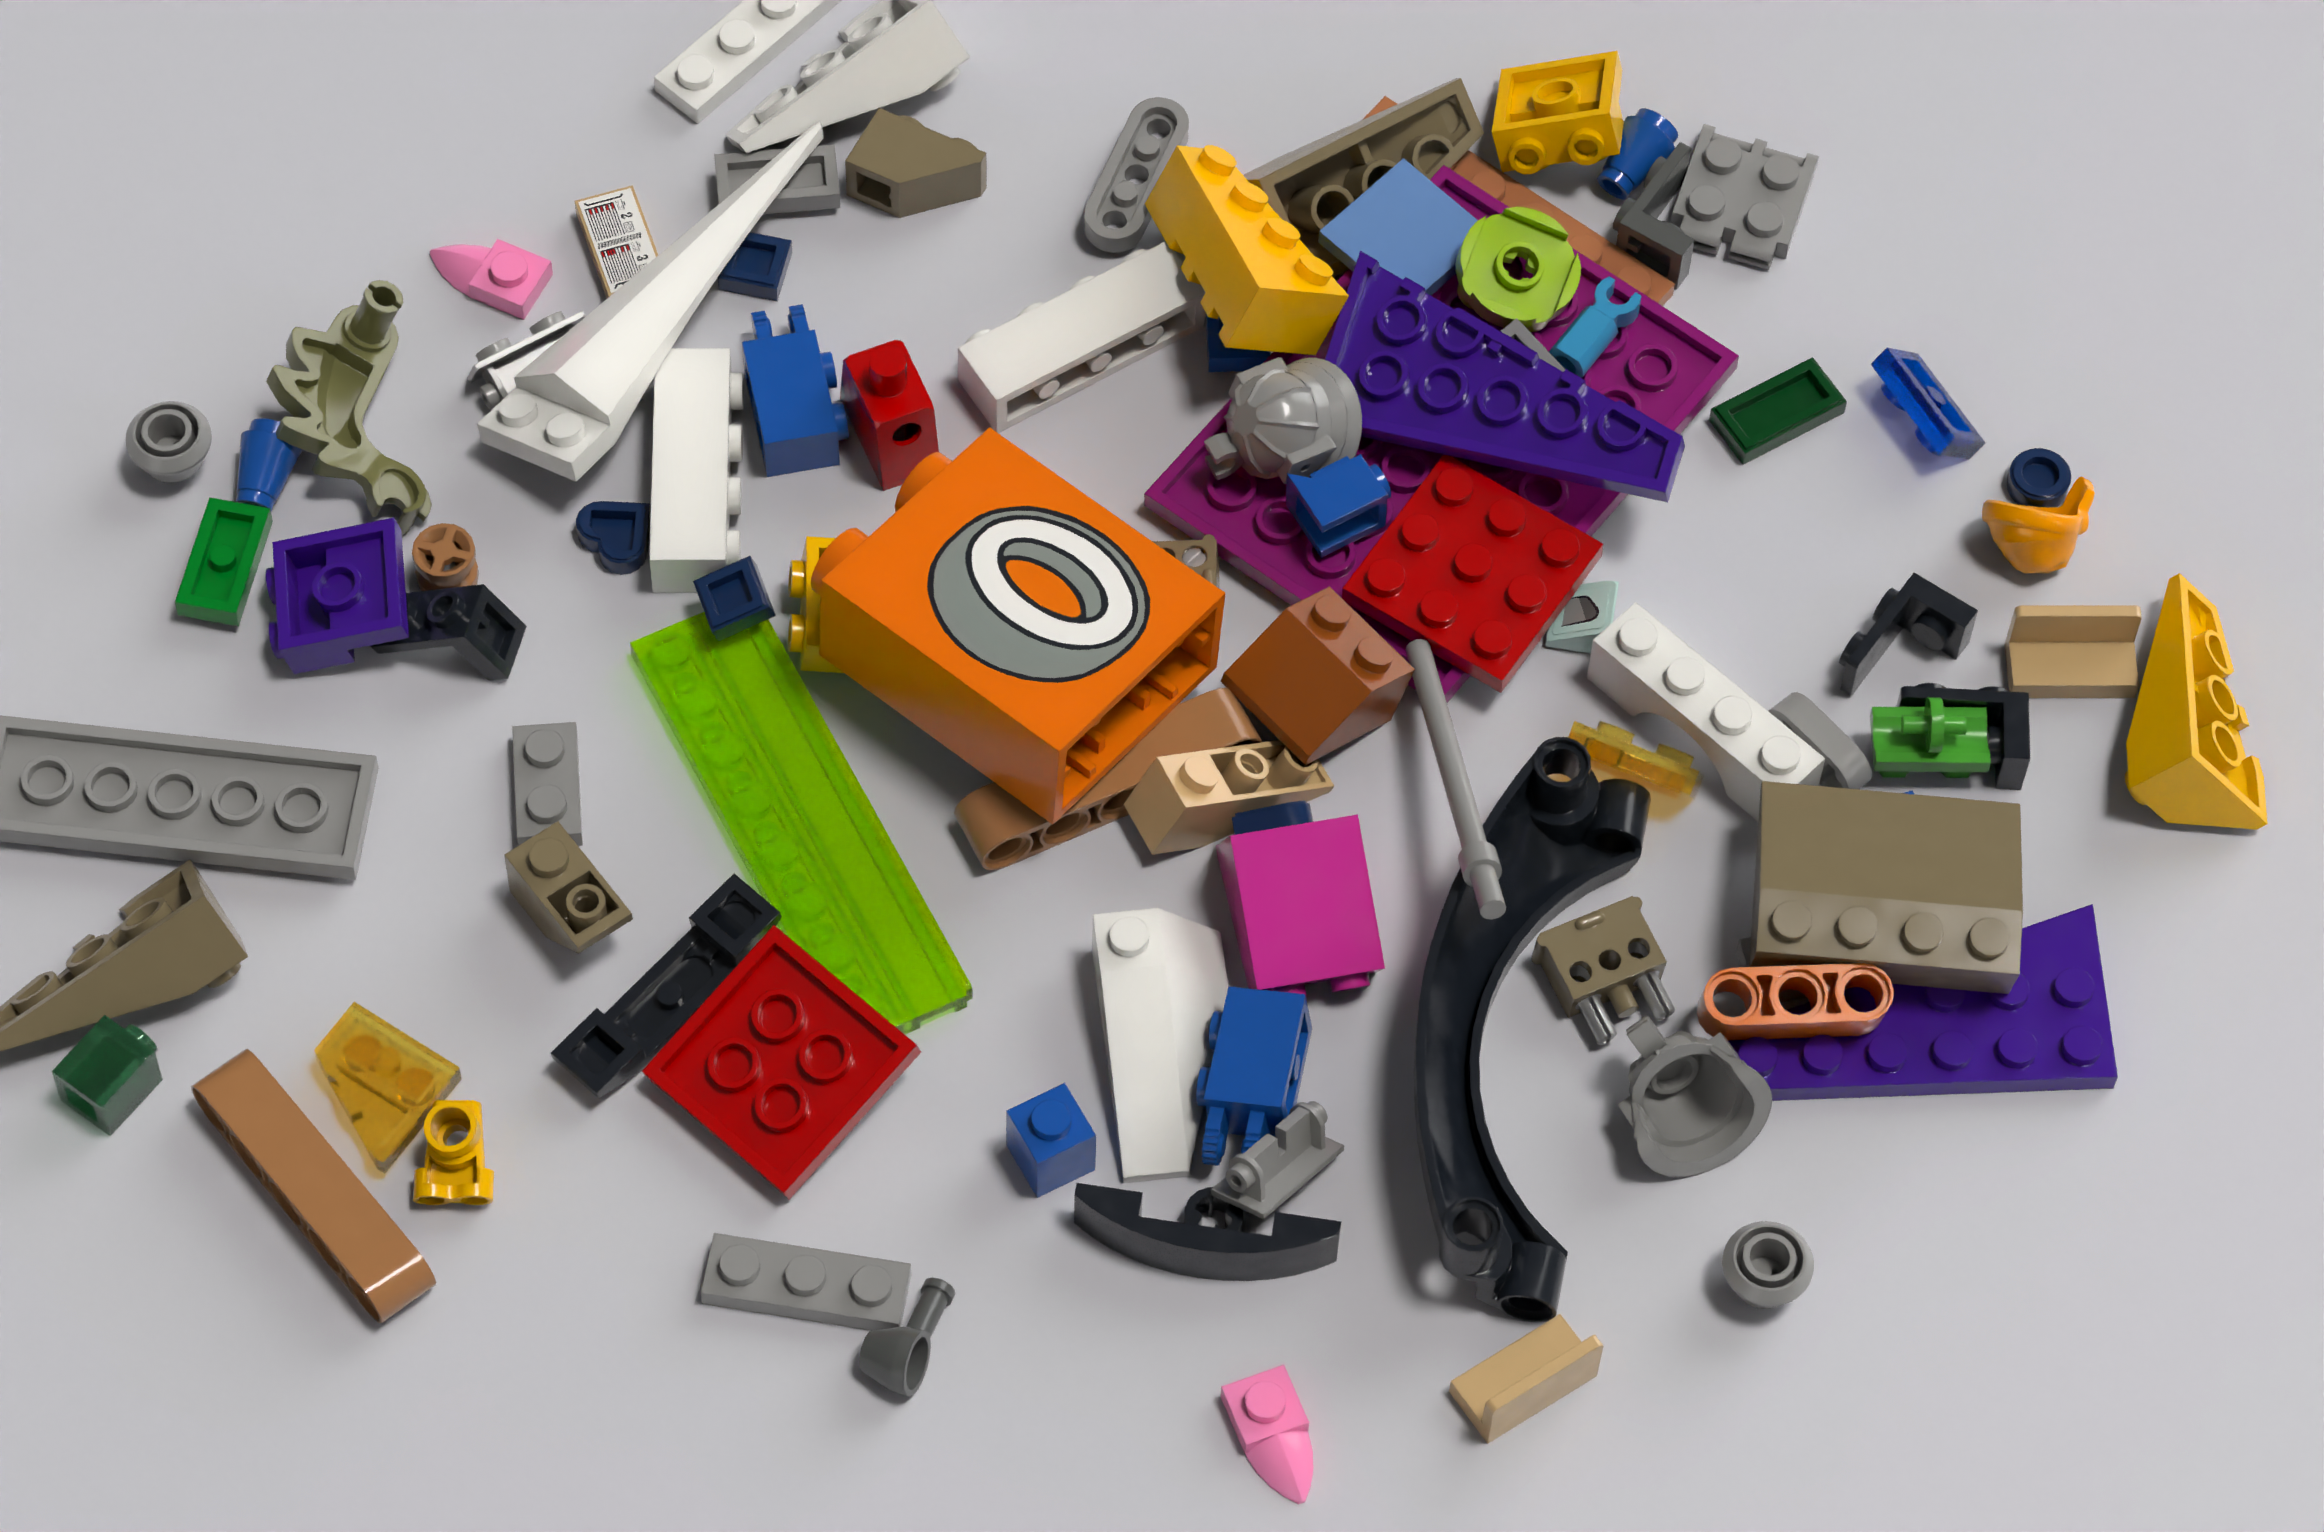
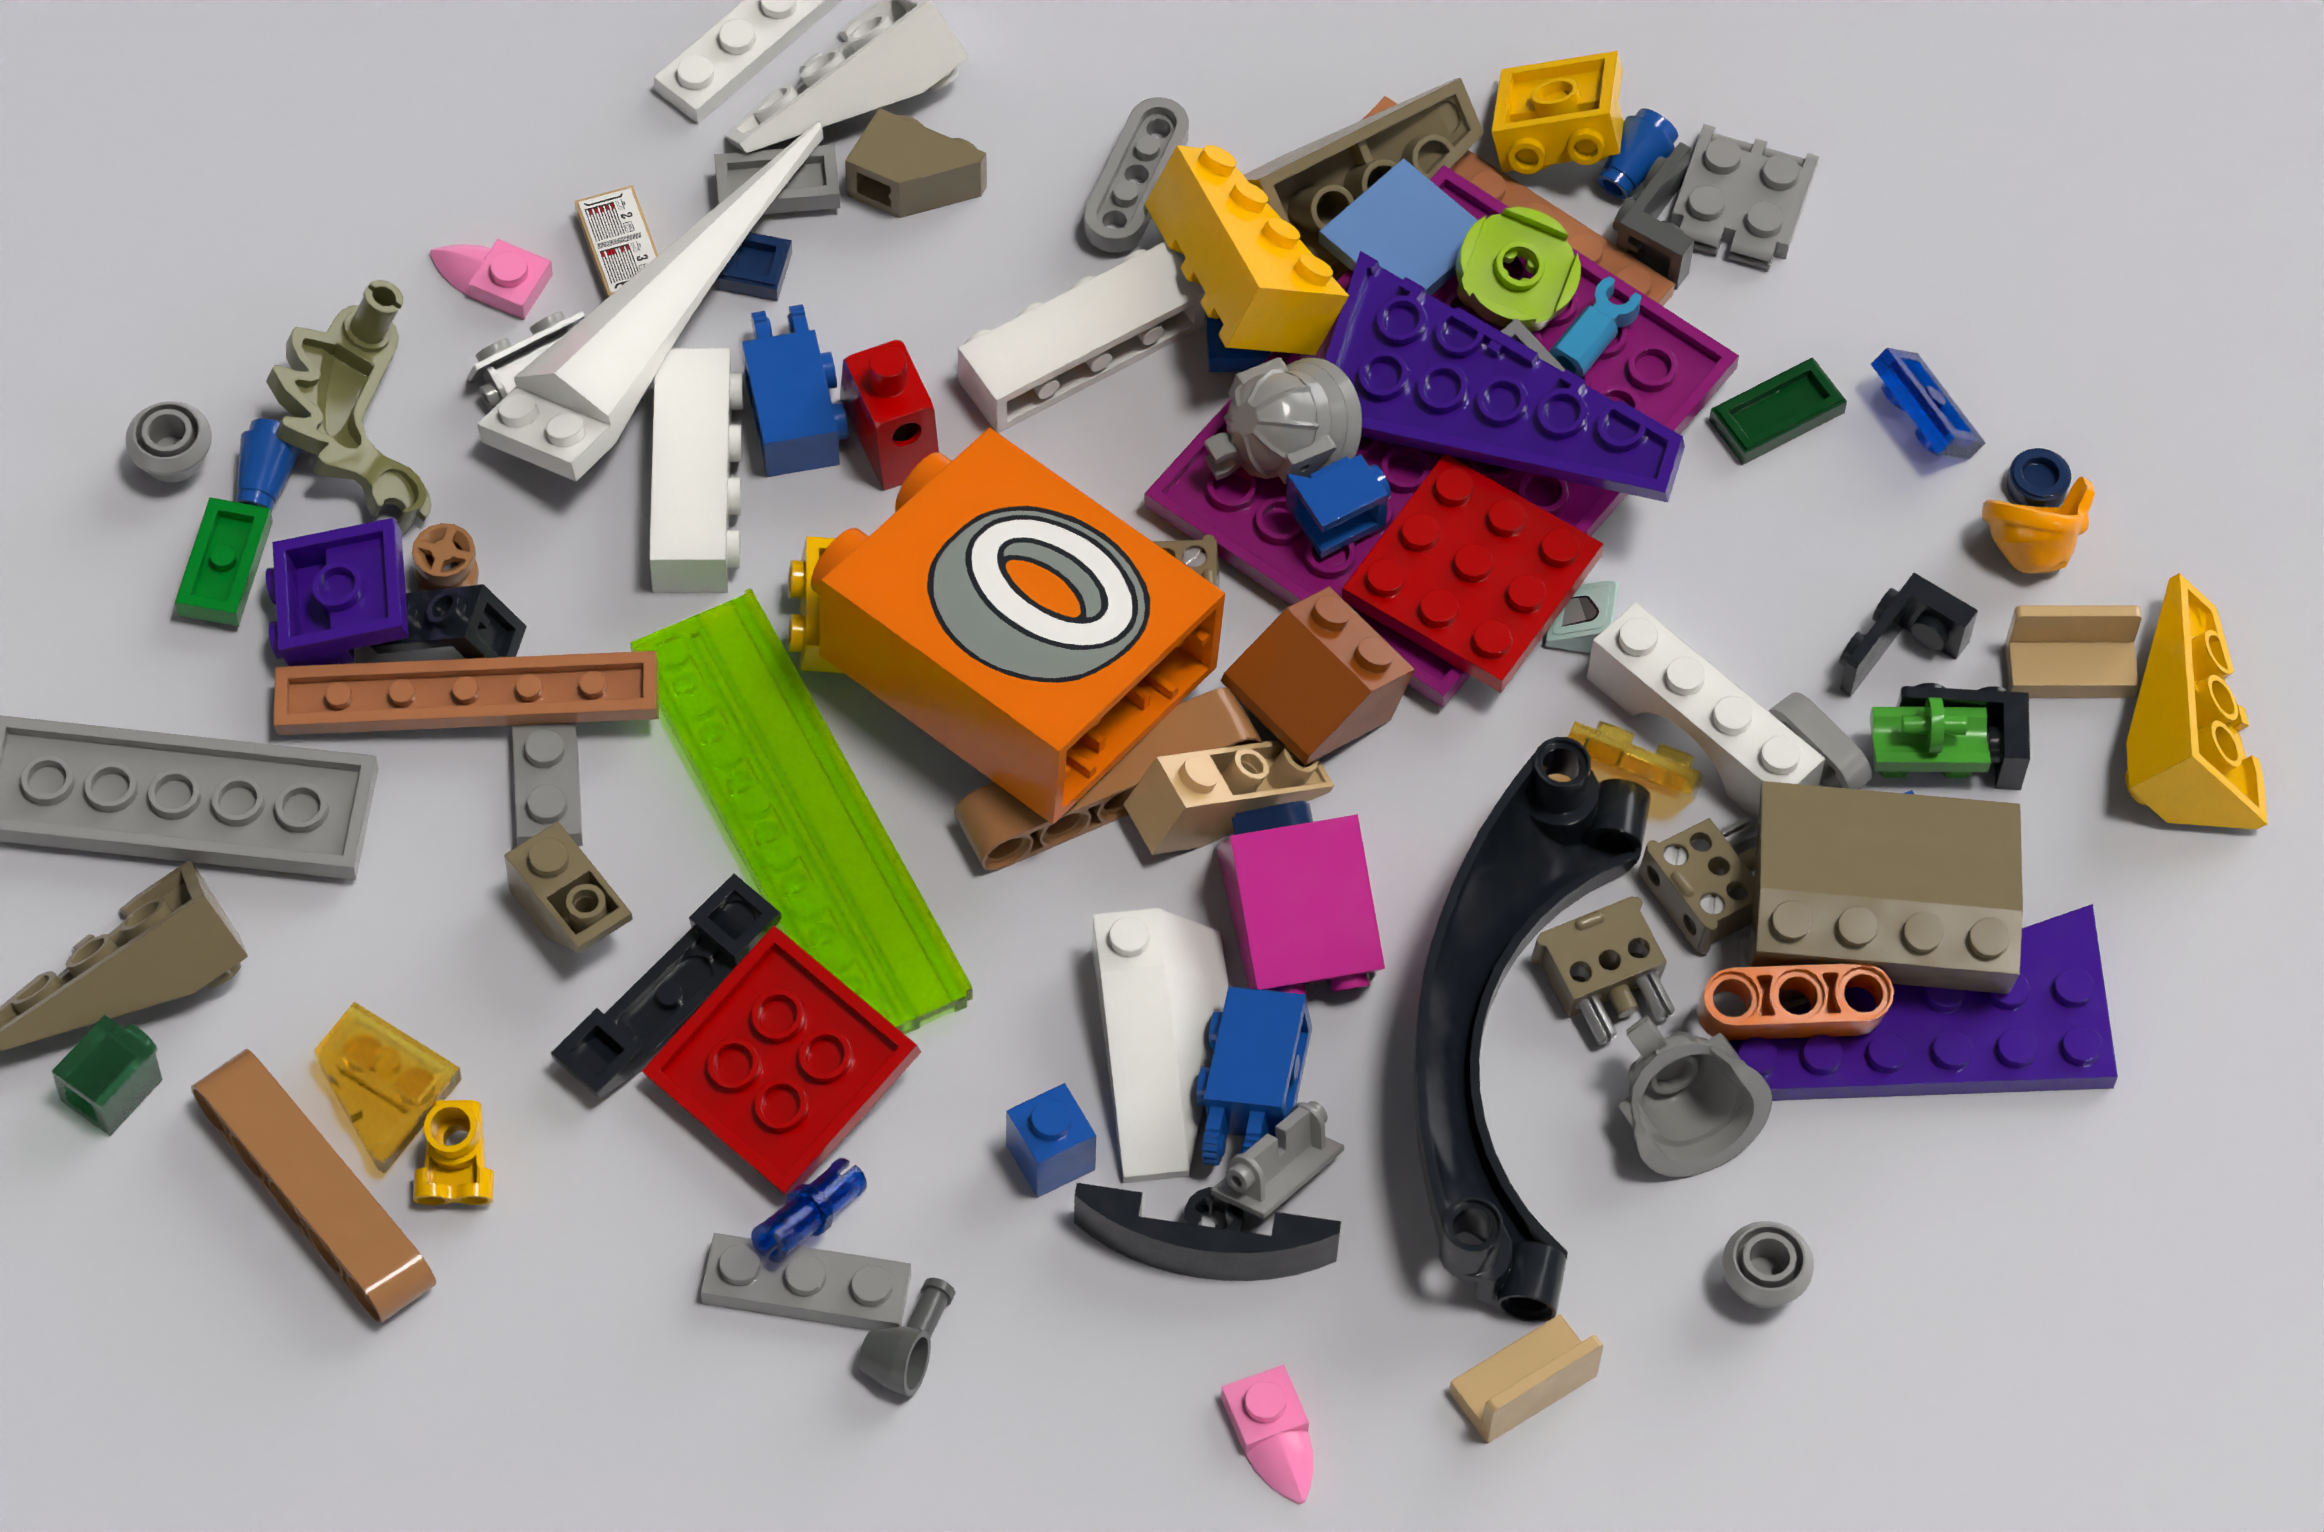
dark blue tile [576,501,651,575] -> none
dark blue tile [693,556,776,641] -> none
light grey bar [1405,639,1506,919] -> none
none -> nougat plate [273,651,659,735]
none -> clear blue pin [751,1158,867,1263]
none -> dark tan piece [1639,818,1757,954]

